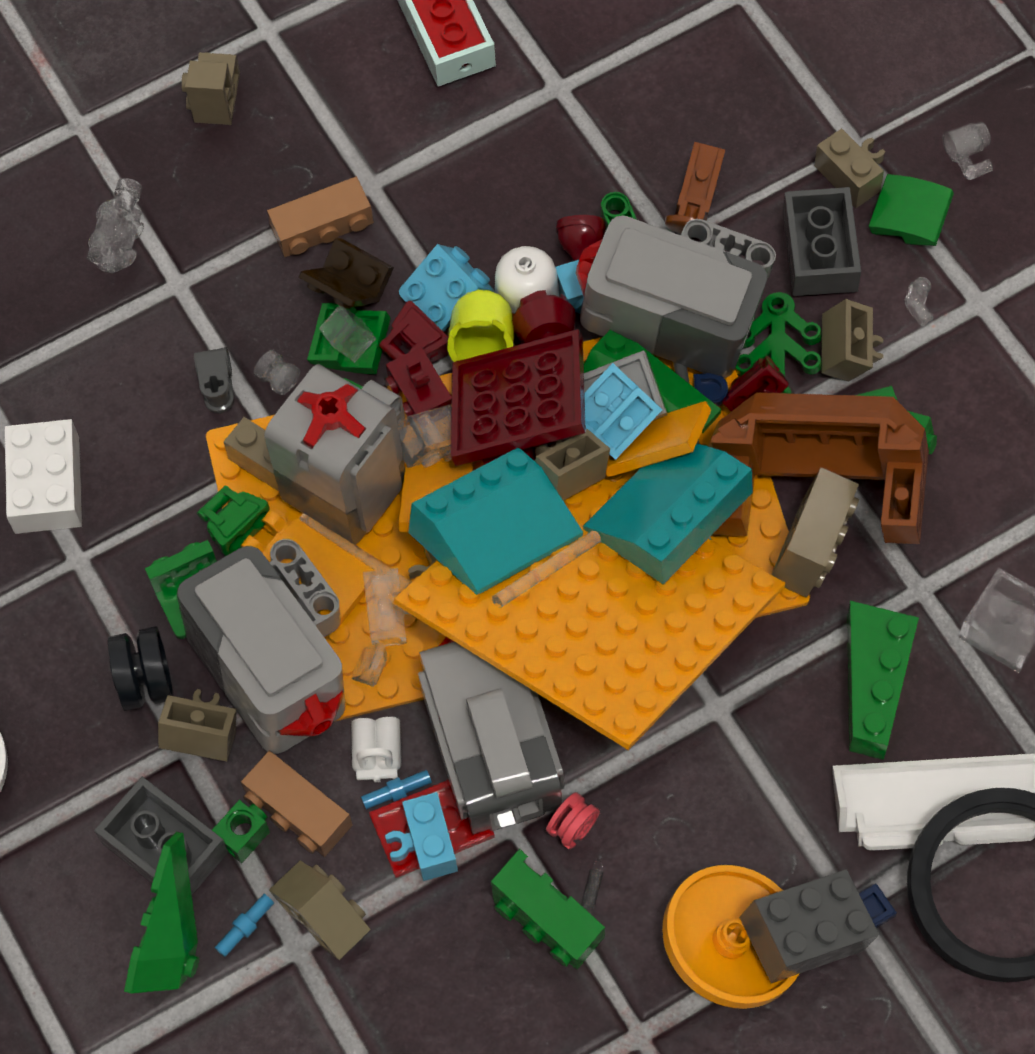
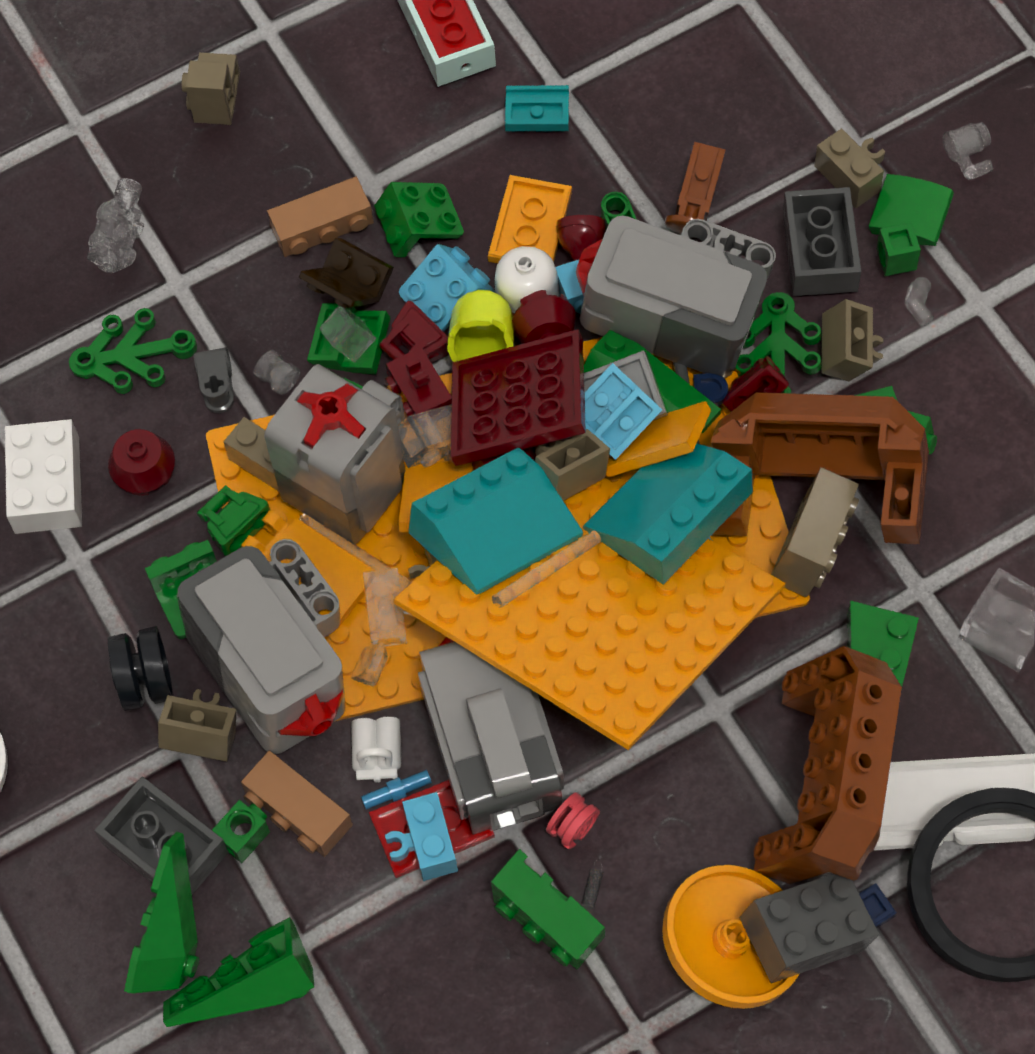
dark azure bar [214,894,274,957] -> none
dark tan brick [269,860,371,960] -> none
none -> green plant [69,308,197,394]
none -> dark red cone [108,429,175,496]
none -> green wedge [163,917,314,1027]
none -> green bracket [374,182,464,257]
none -> light orange tile [488,175,572,263]
none -> teal plate [505,85,569,131]
none -> dark orange wedge [754,646,902,884]
none -> green brick [876,222,921,276]

